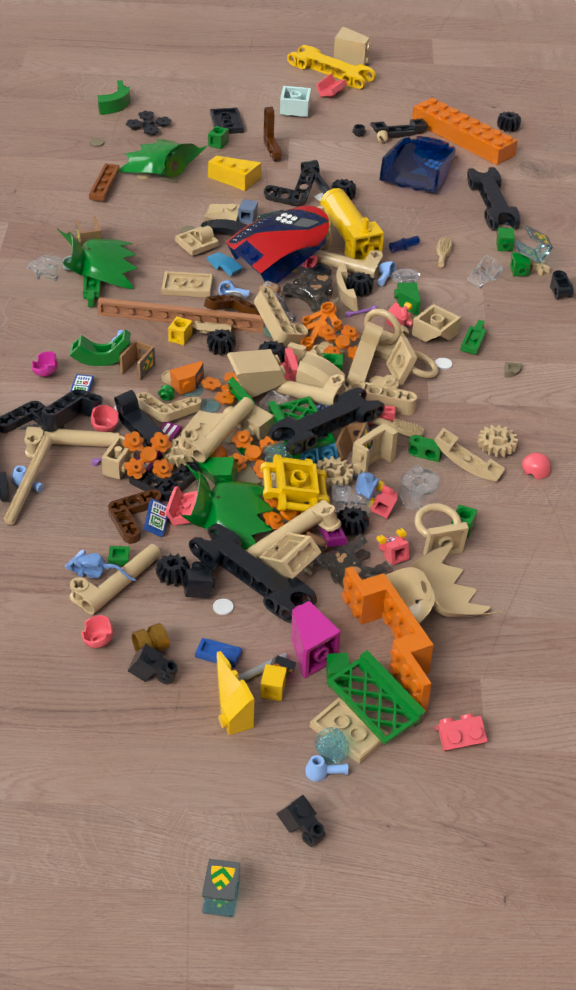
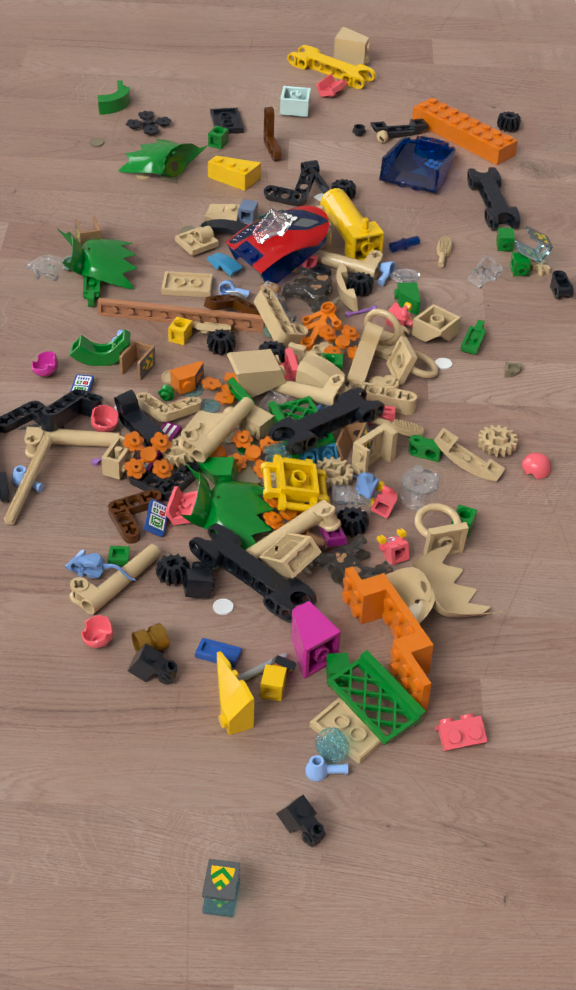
dark orange plate [89,163,120,201] -> none
none -> clear arch [252,208,291,244]

